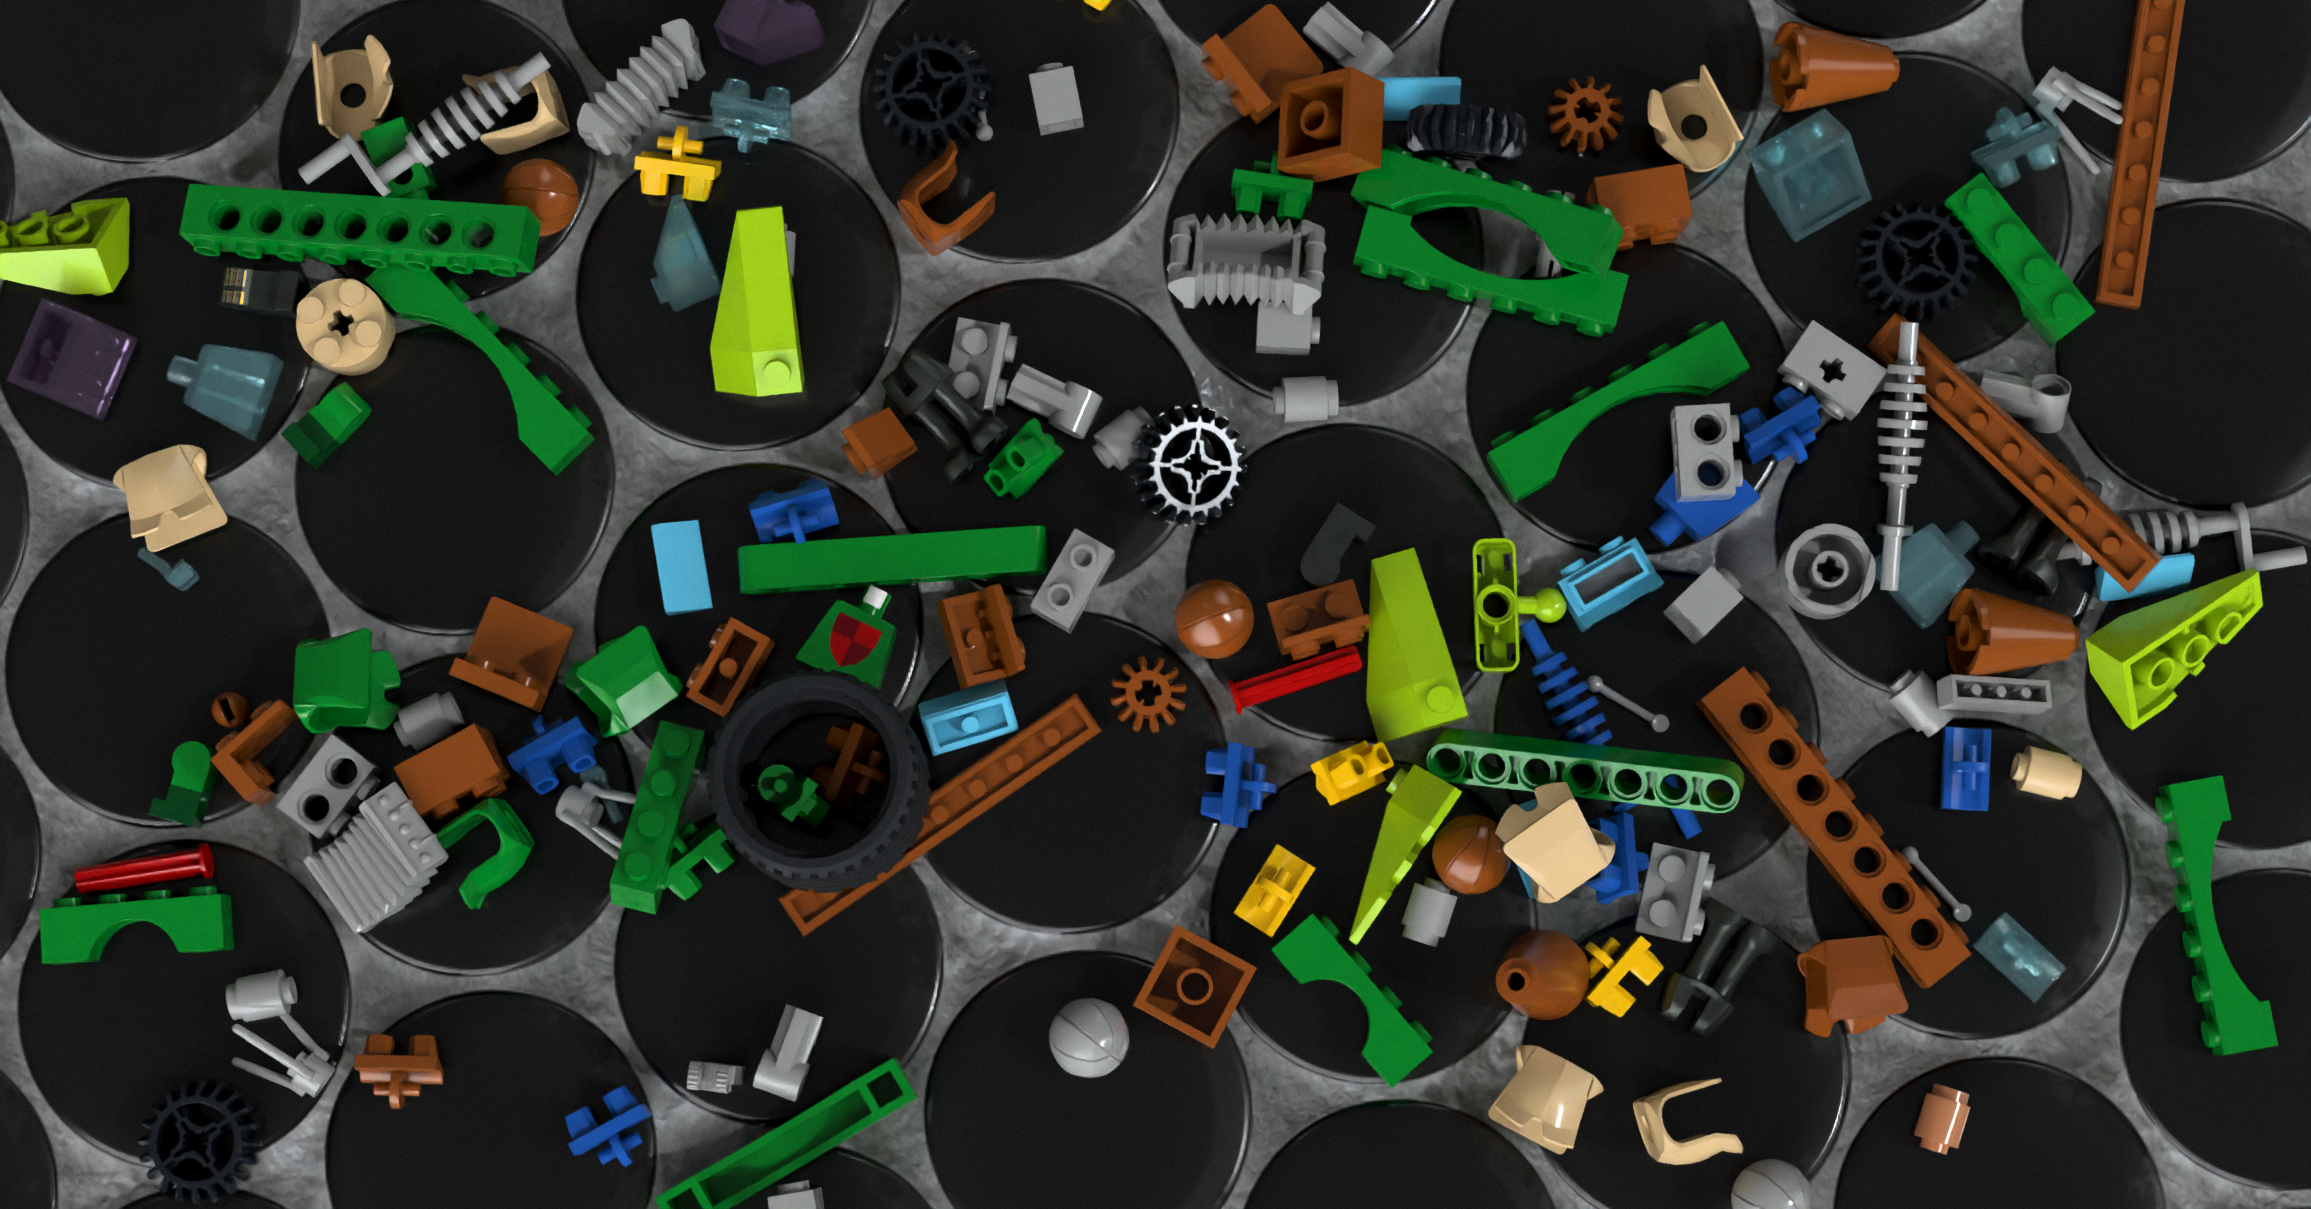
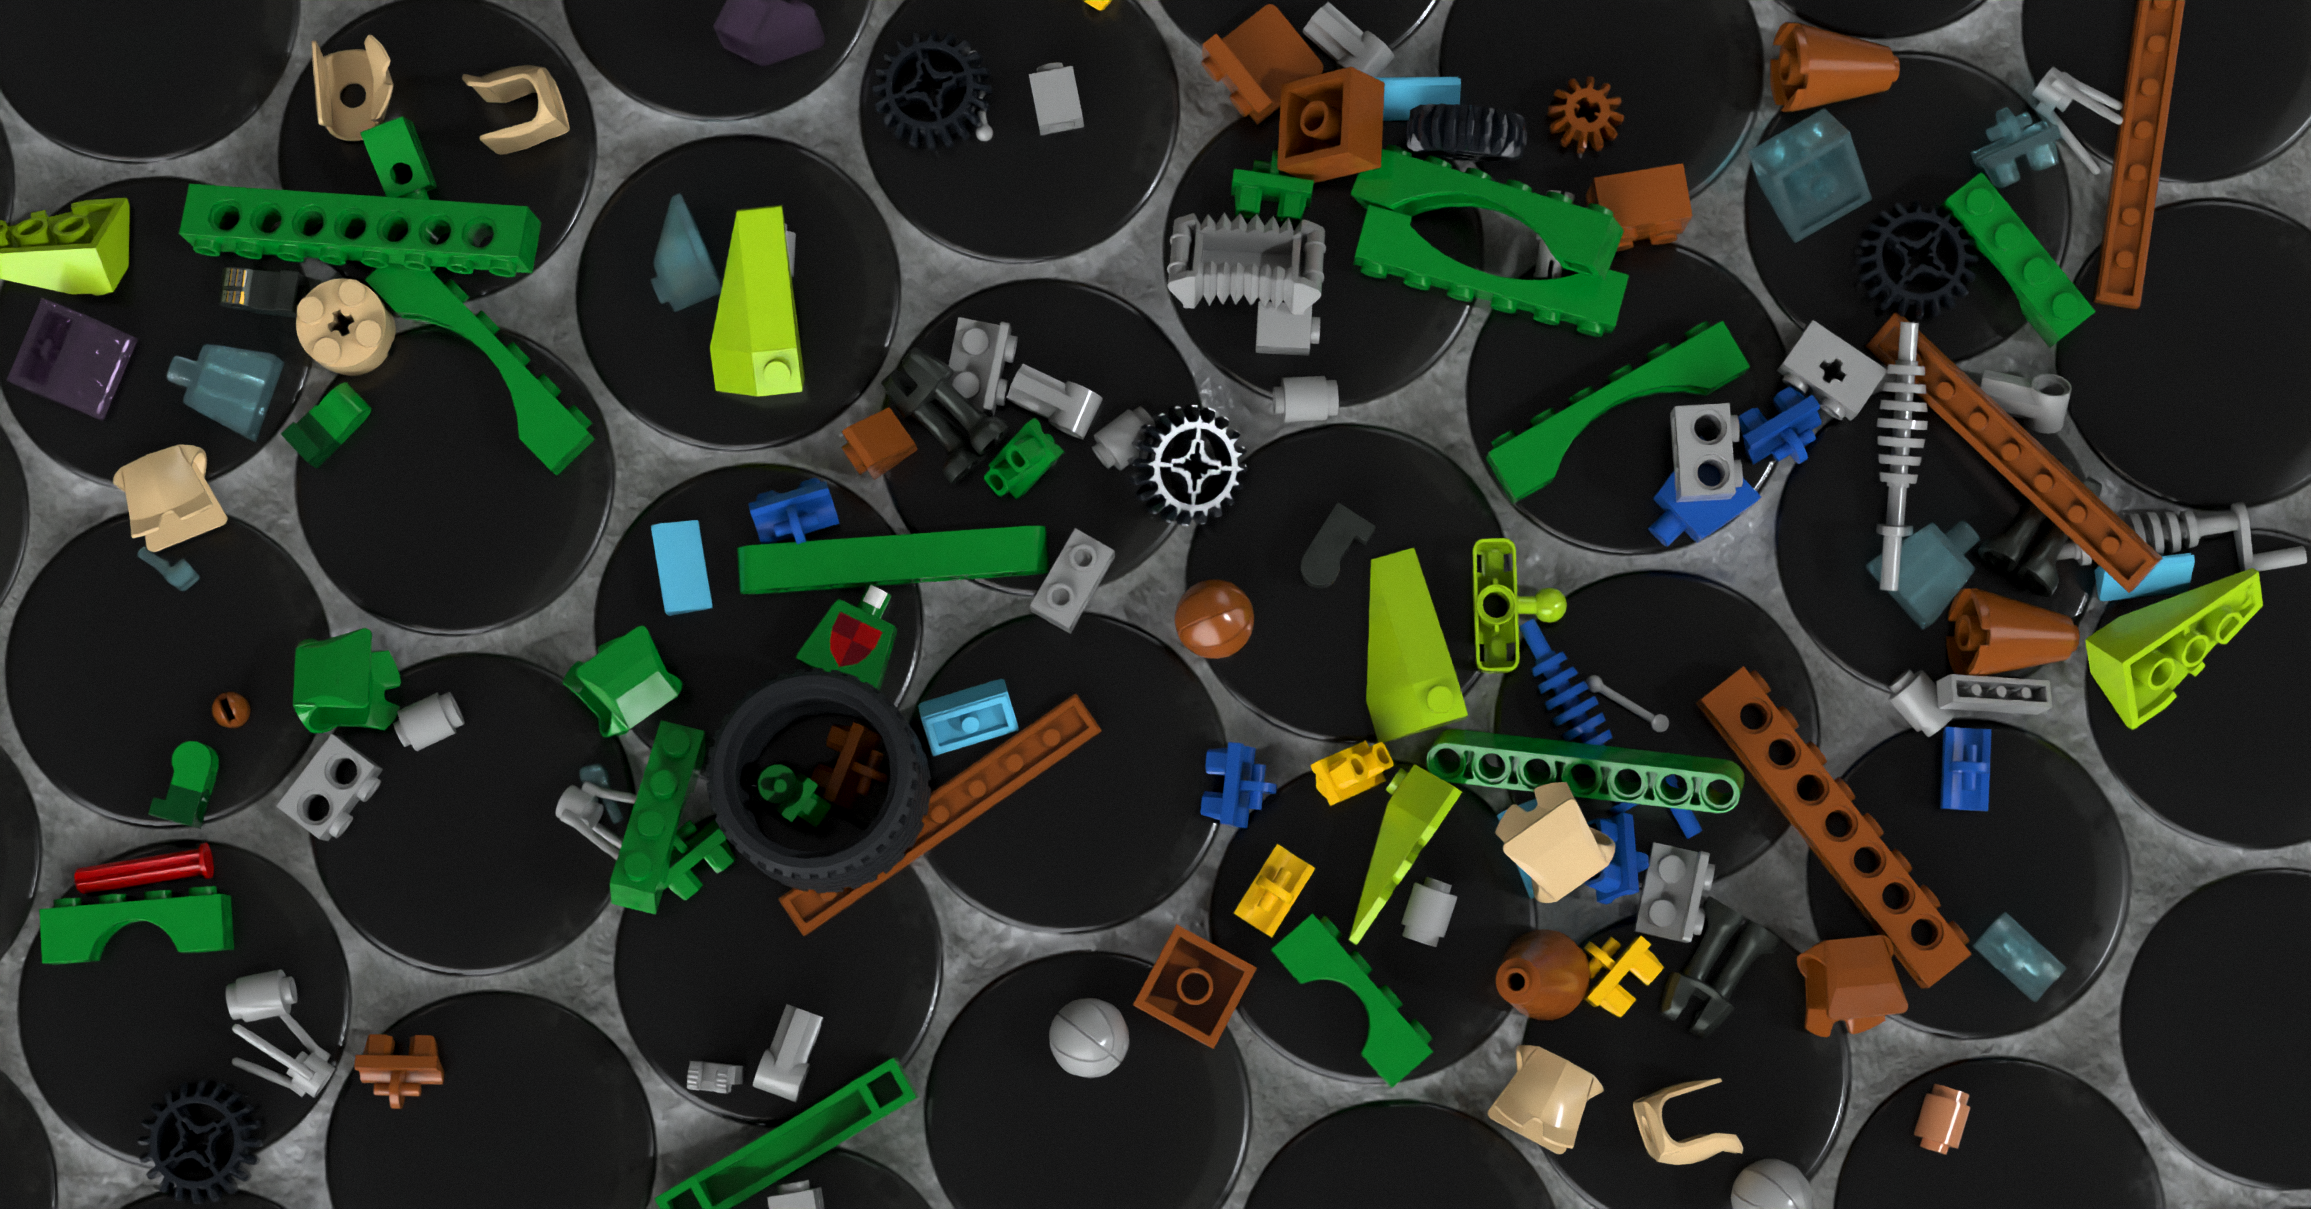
dark orange bracket [210,699,299,807] -> none
light grey piece [298,52,551,197] -> none
light grey piece [303,782,449,934] -> none
dark orange brick [393,723,514,823] -> none
green piece [436,798,534,910] -> none
dark orange bracket [449,597,574,713] -> none
dark orange piece [499,158,579,236] -> none
blue hips [507,714,598,795] -> none
blue hips [565,1085,652,1167] -> none
light grey piece [577,18,706,157] -> none
yellow hips [634,125,722,202] -> none
dark orange brick [686,617,776,718] -> none
clear light blue hips [710,78,792,153] -> none
dark orange piece [897,140,996,256] -> none
dark orange bracket [936,583,1025,689] -> none
dark orange gear [1110,656,1187,733] -> none
red axle [1227,645,1362,715] -> none
dark orange bracket [1267,579,1371,661] -> none
dark orange piece [1432,814,1511,895] -> none
medium azure window [1555,536,1664,632] -> none
tan piece [1648,64,1744,173] -> none
light grey brick [1663,565,1744,644] -> none
light grey brick [1777,524,1876,620] -> none
light grey hinge [1901,846,1971,922] -> none
tan brick [2010,746,2082,800] -> none
green arch [2155,775,2278,1055] -> none

